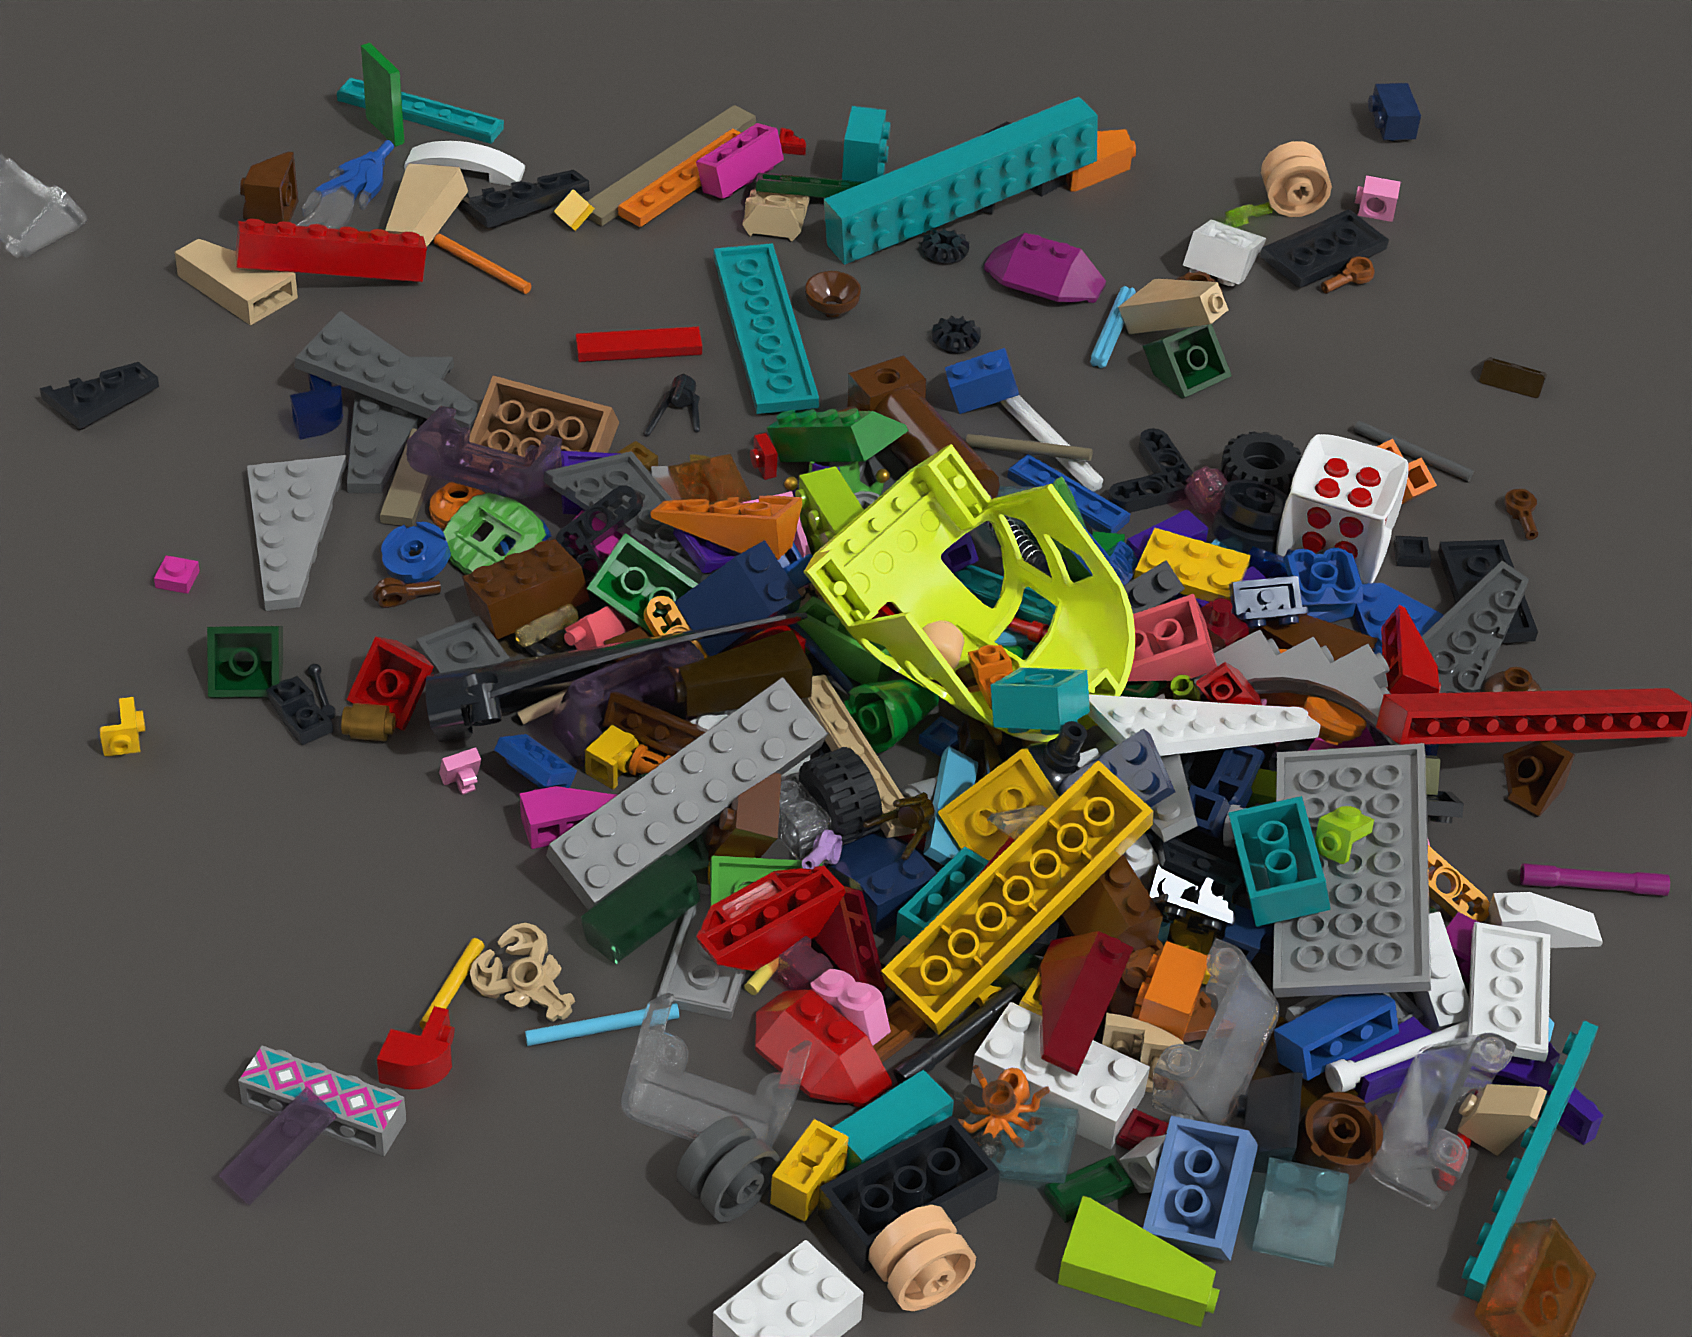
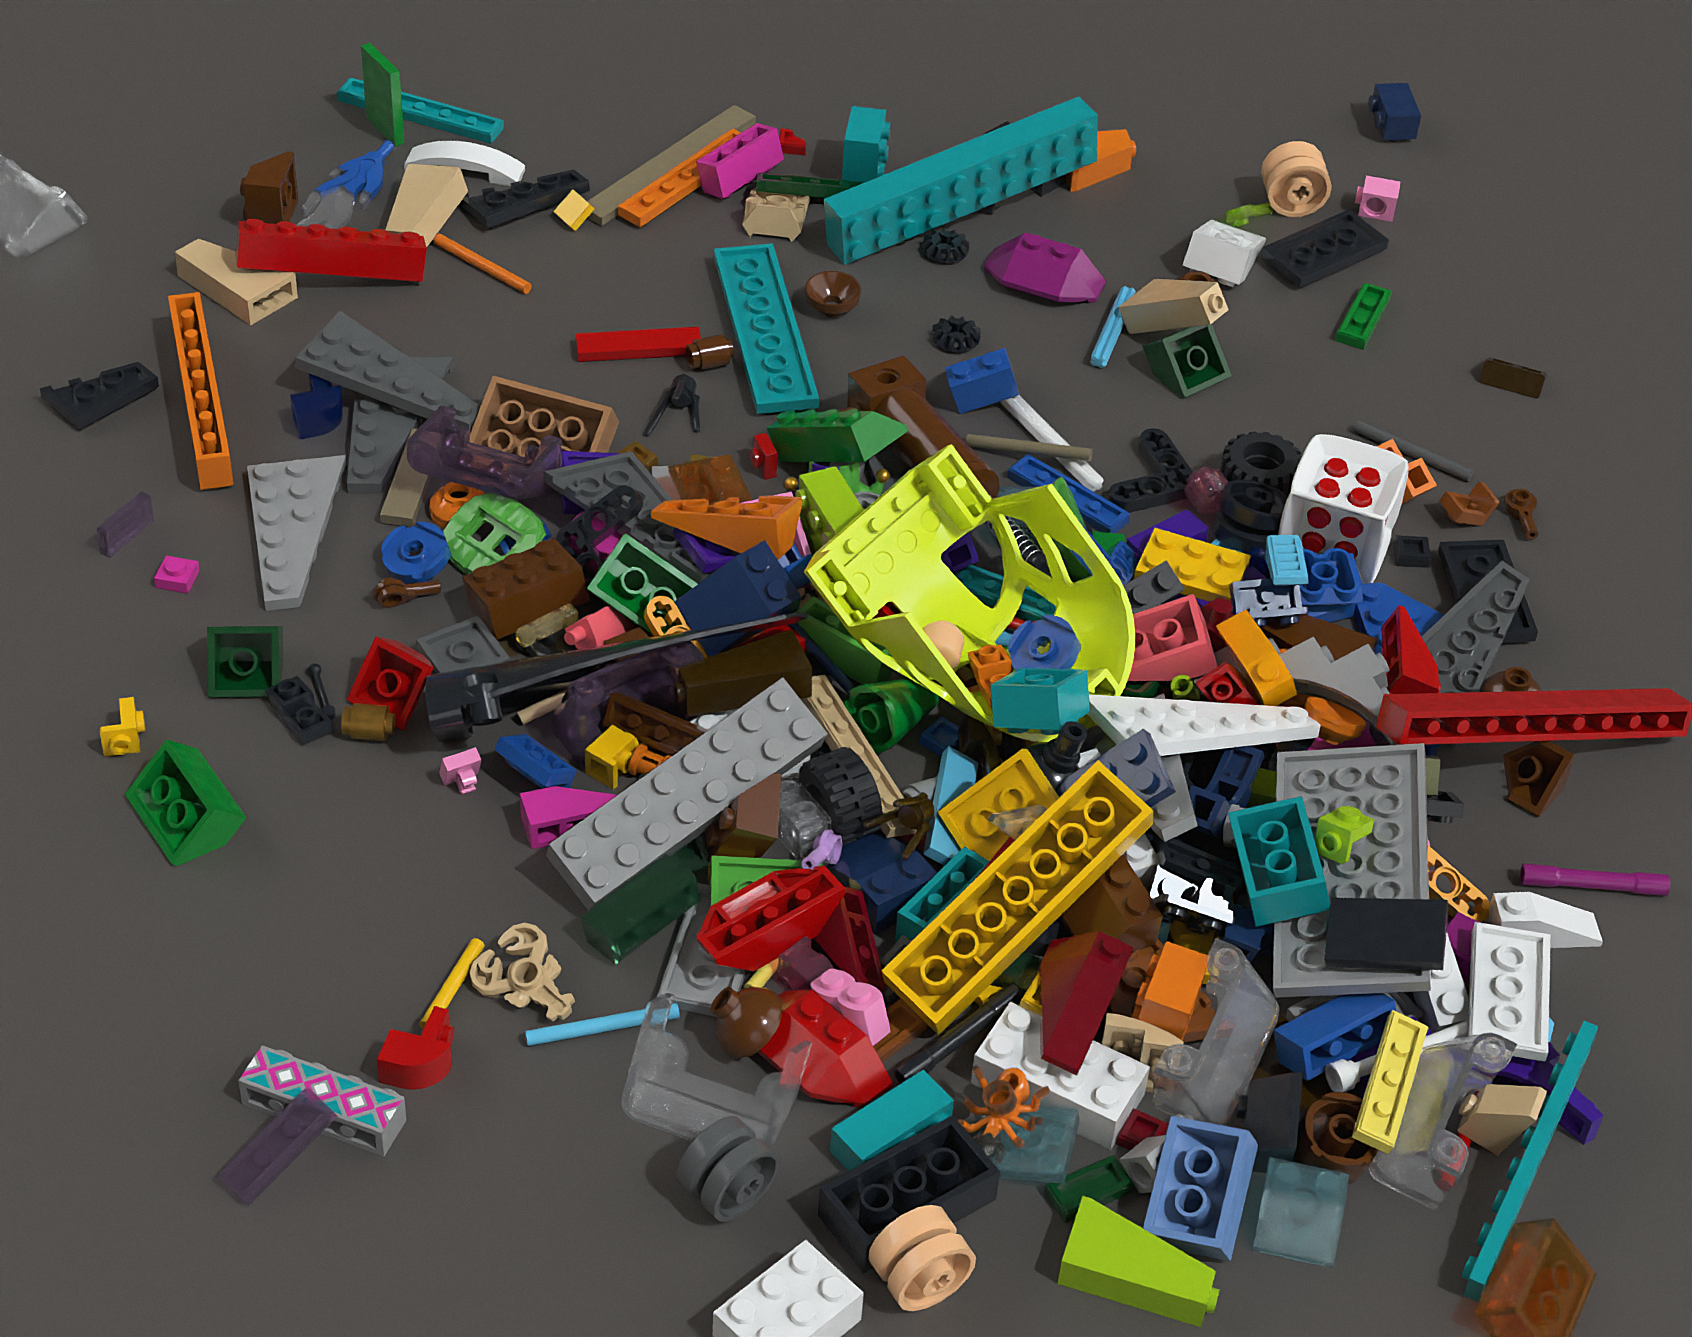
yellow brick [770,1119,849,1222] -> none
dark orange plate [1321,257,1375,293] -> none
none -> clear purple tile [97,491,154,558]
none -> green slope [125,739,247,866]
none -> orange brick [168,292,234,490]
none -> reddish brown brick [686,334,734,371]
none -> reddish brown piece [710,987,782,1059]
none -> blue plate [1008,615,1081,671]
none -> light orange slope [1216,609,1297,706]
none -> medium azure slope [1265,535,1308,585]
none -> black tile [1324,897,1449,970]
none -> green tile [1335,283,1392,350]
none -> light yellow tile [1352,1010,1429,1154]
none -> dark orange bracket [1439,482,1499,526]

